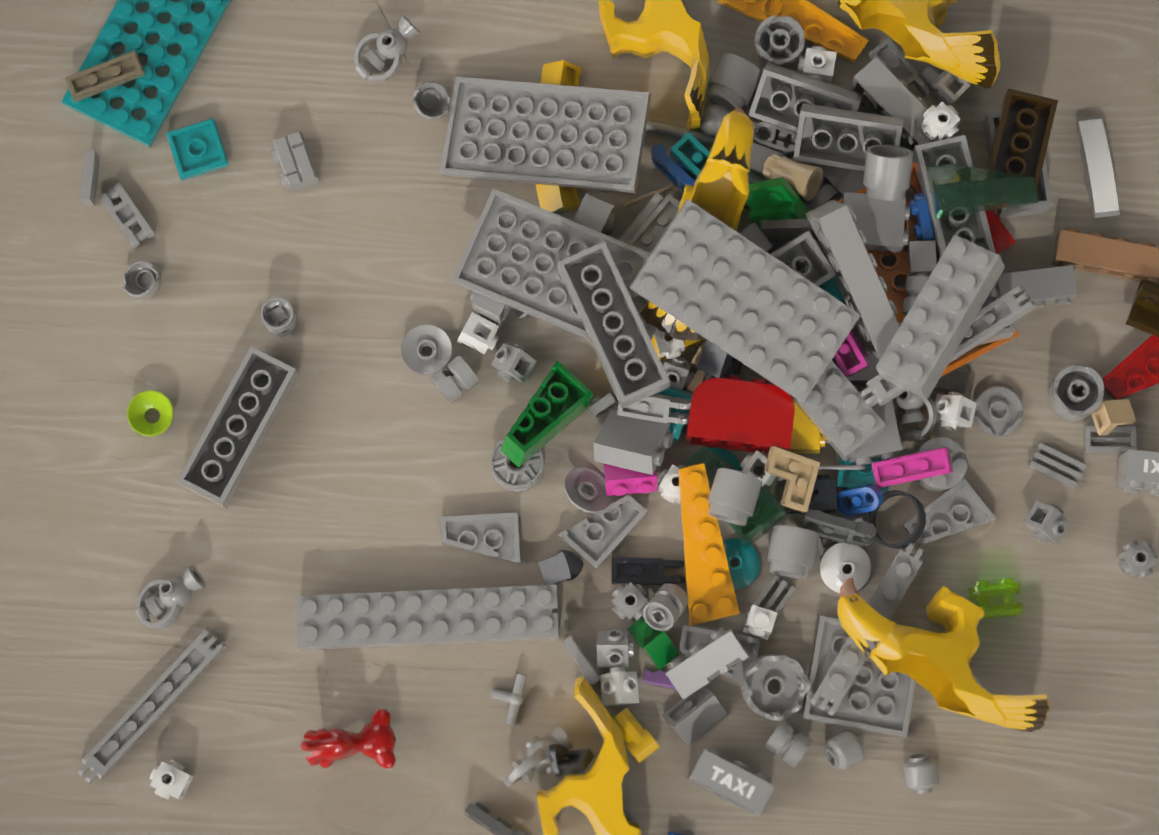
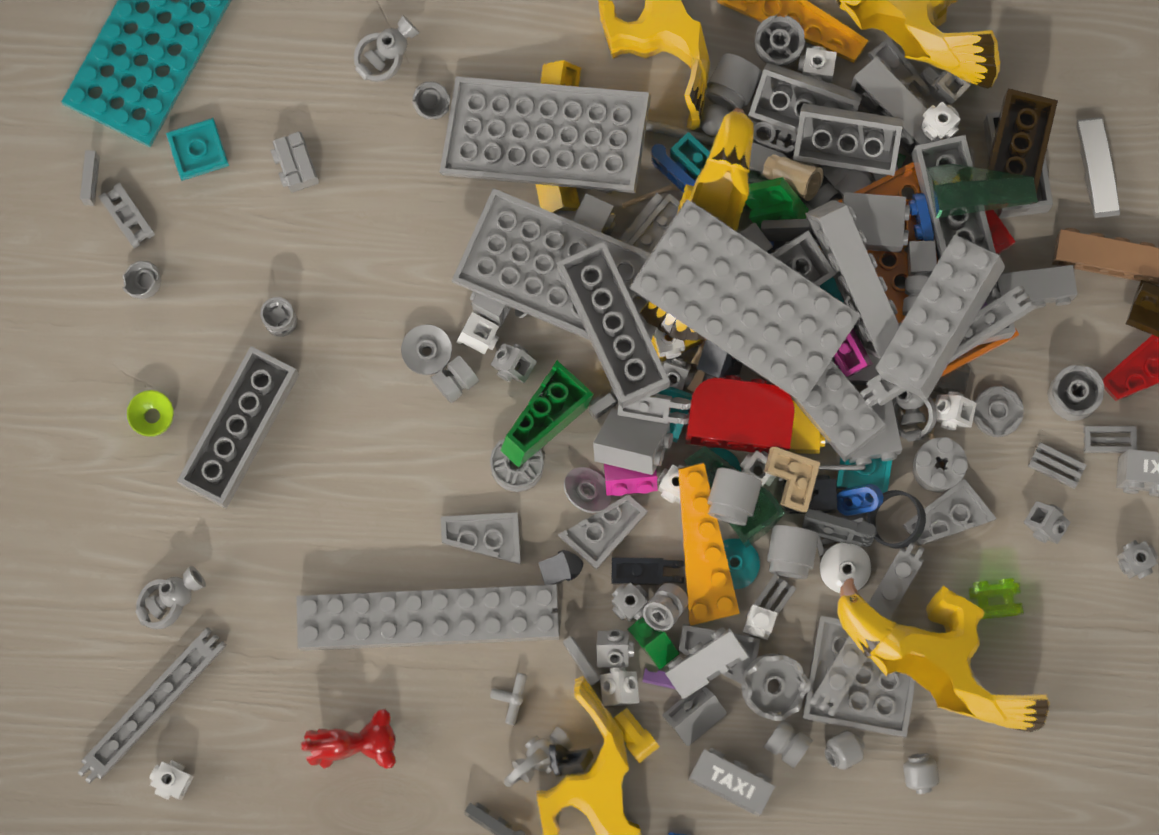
dark tan tile [65,50,145,102] -> none
light grey piece [863,145,913,201] -> none
dark pink tile [872,447,953,488] -> none
tan panel [1091,399,1136,436] -> none

